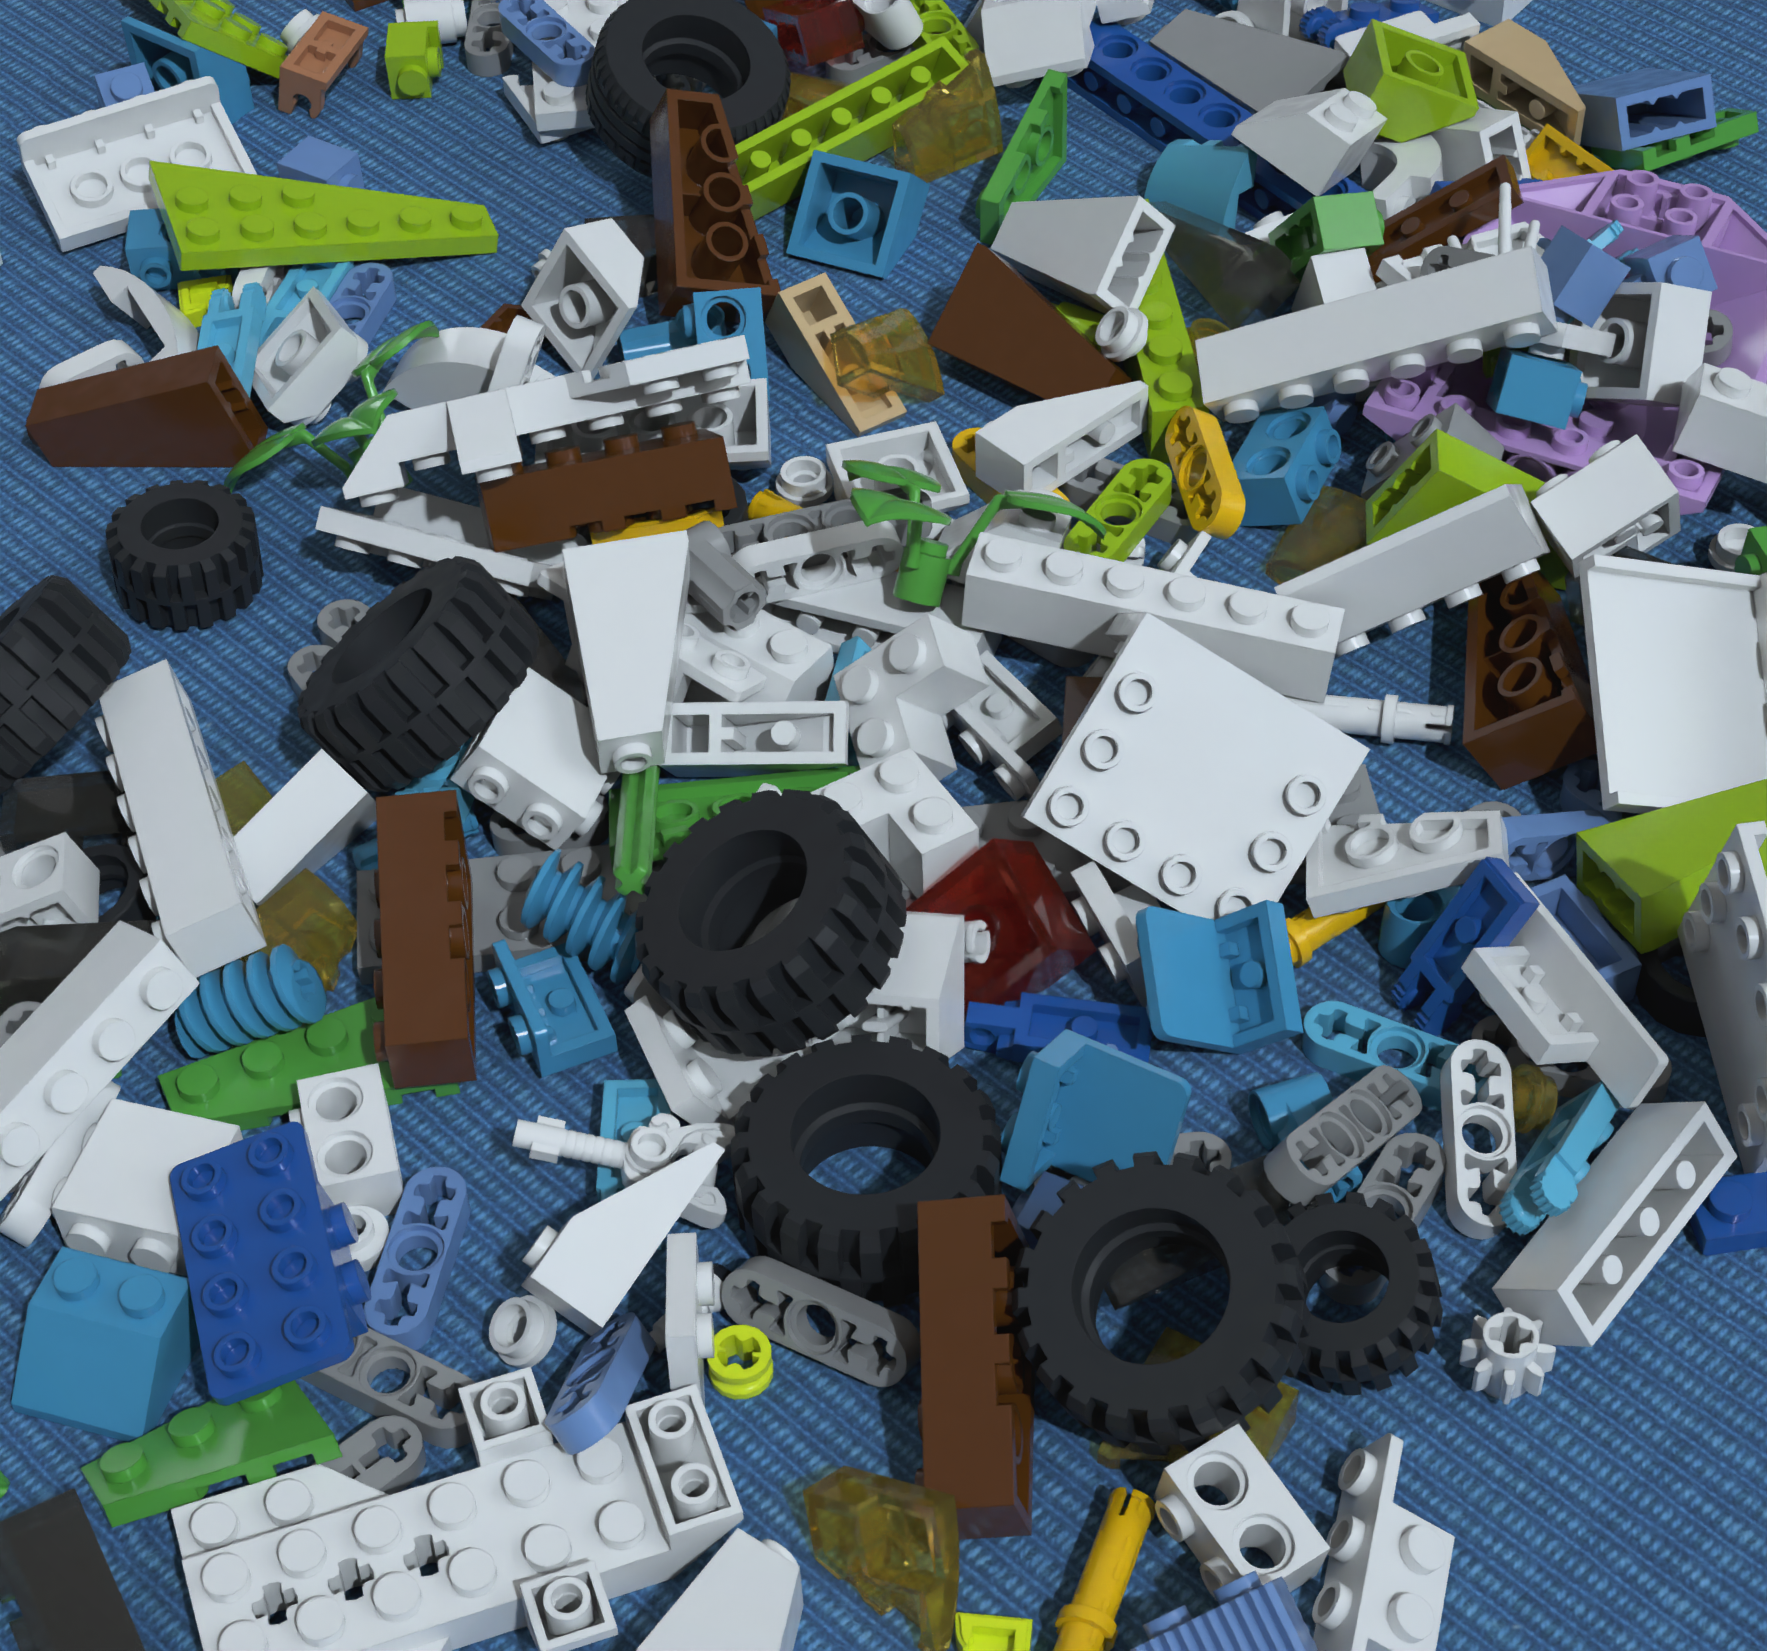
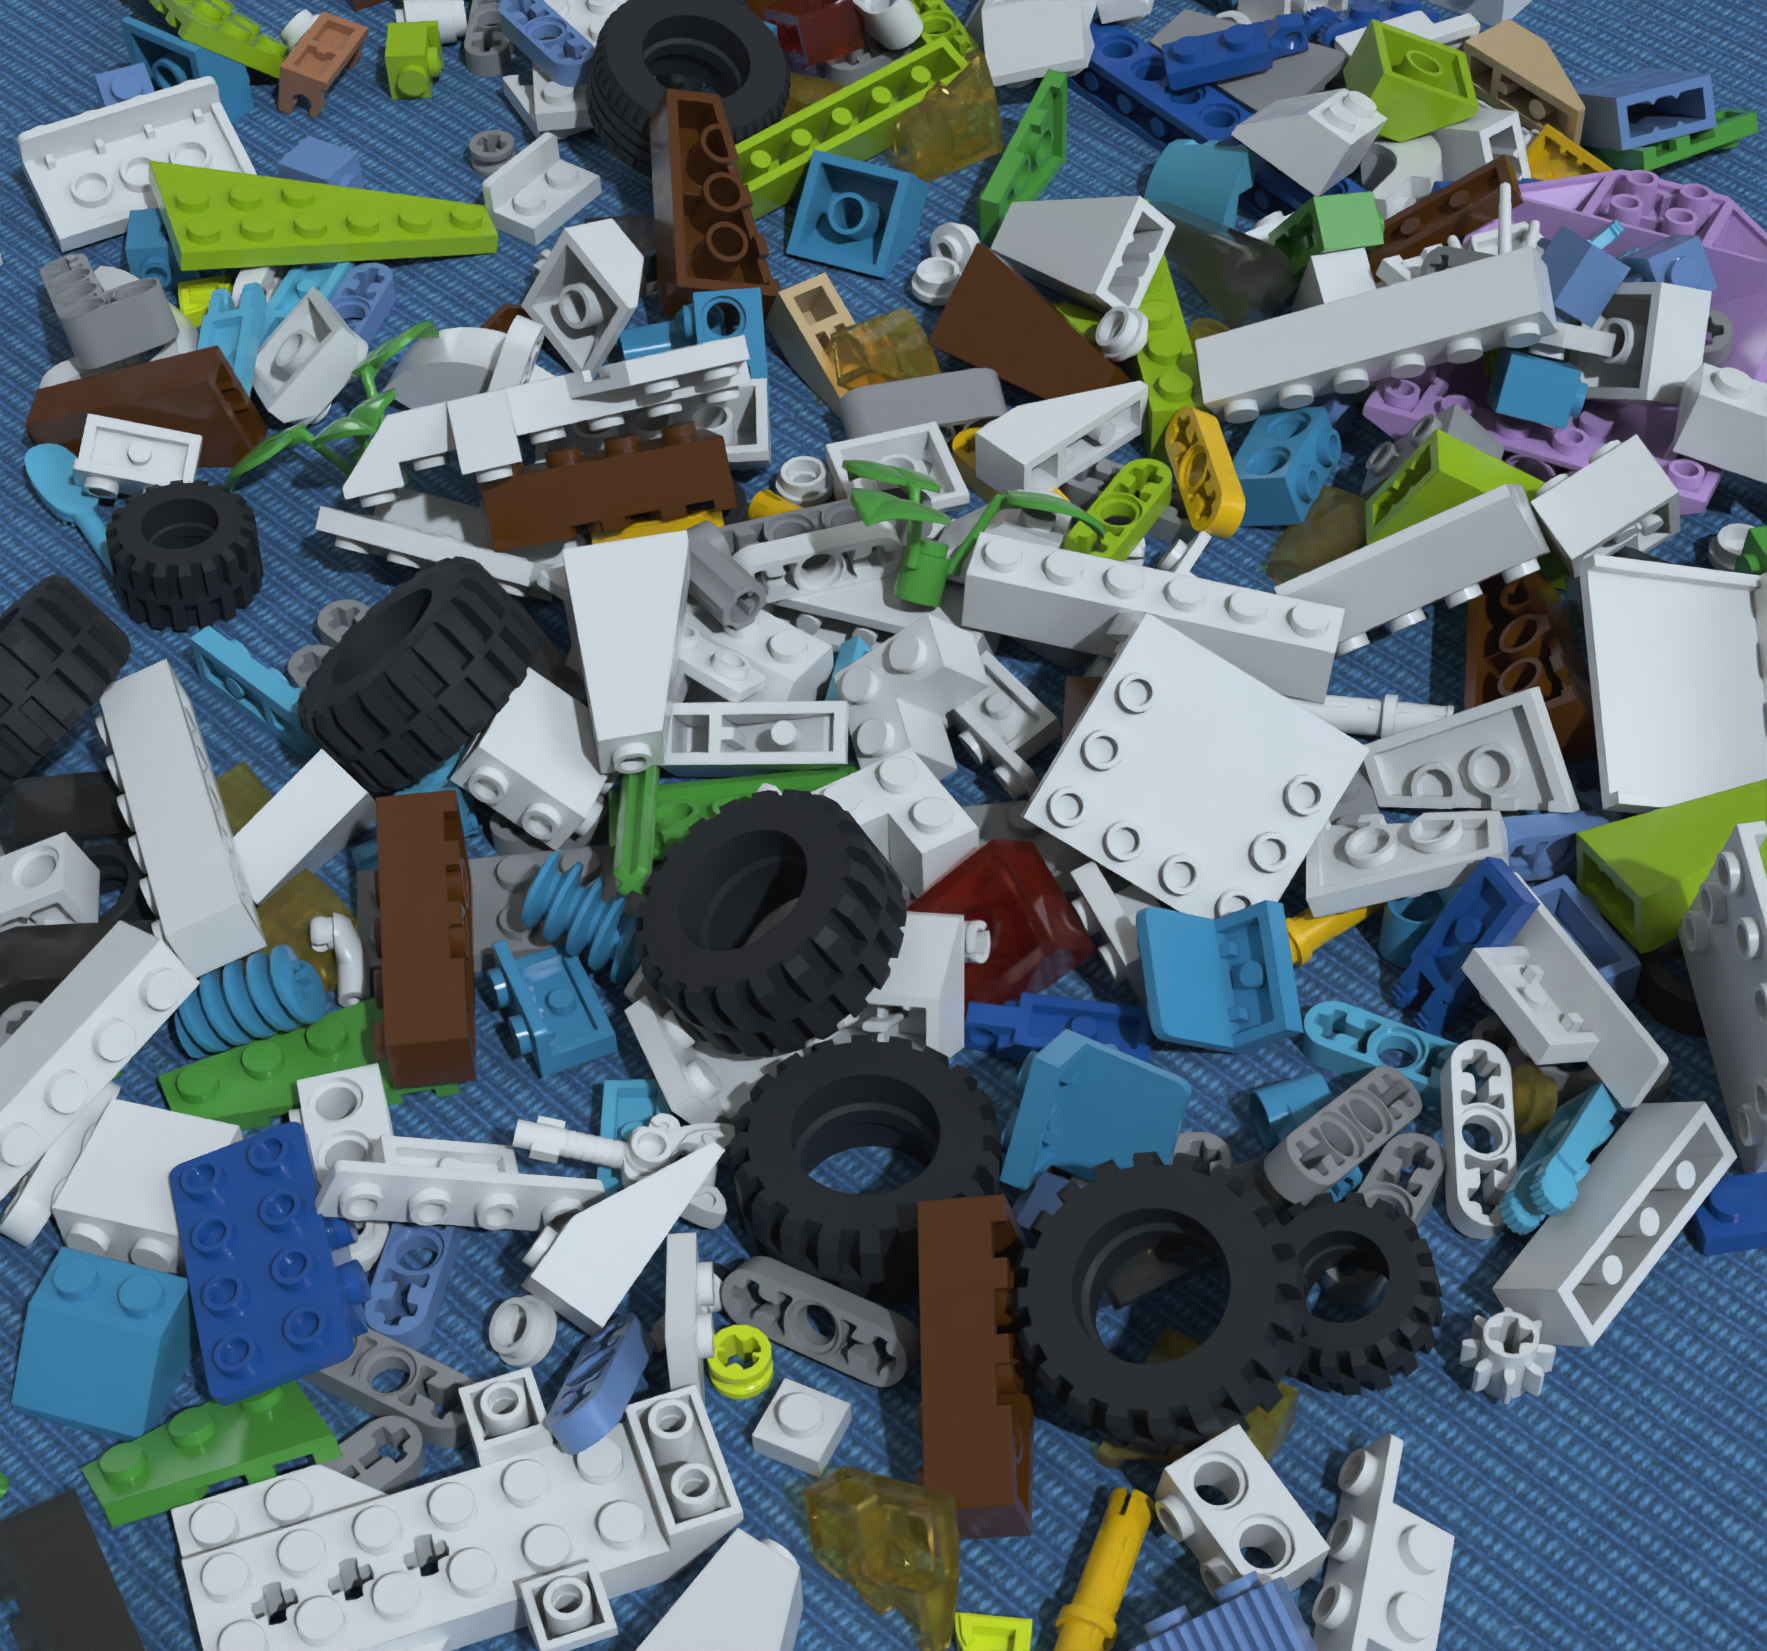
none -> medium azure piece [24,443,113,577]
none -> light grey beam [39,254,179,370]
none -> white bracket [72,413,203,499]
none -> medium azure plate [190,625,322,756]
none -> white arm [310,912,371,1007]
none -> white bracket [315,1135,606,1232]
none -> light grey bush [469,130,516,178]
none -> white bracket [482,132,602,246]
none -> white plate [752,1378,852,1478]
none -> light grey beam [839,368,1007,448]
none -> white plate [911,257,962,306]
none -> white plate [930,222,980,272]
none -> blue hinge [1161,13,1309,91]
none -> white wing [1363,686,1580,813]

